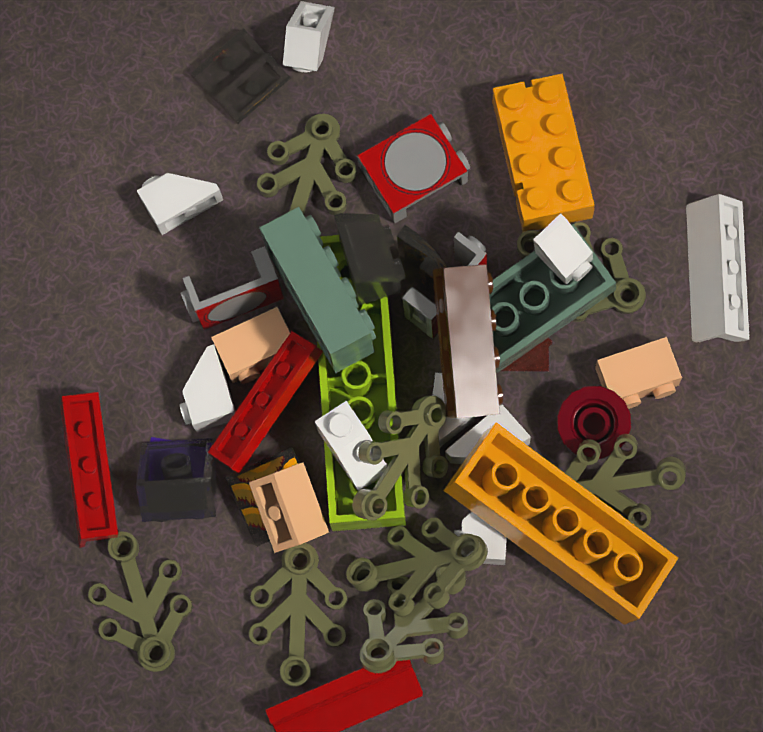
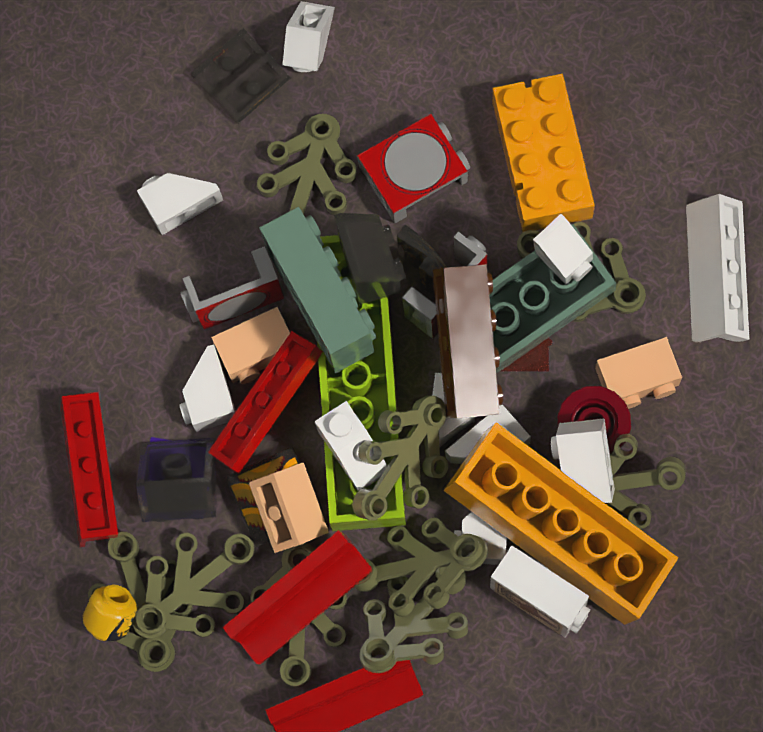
none -> yellow head [83,585,137,641]
none -> olive plant [132,533,254,639]
none -> red panel [222,530,372,665]
none -> white brick [490,546,591,637]
none -> white slope [551,419,615,503]

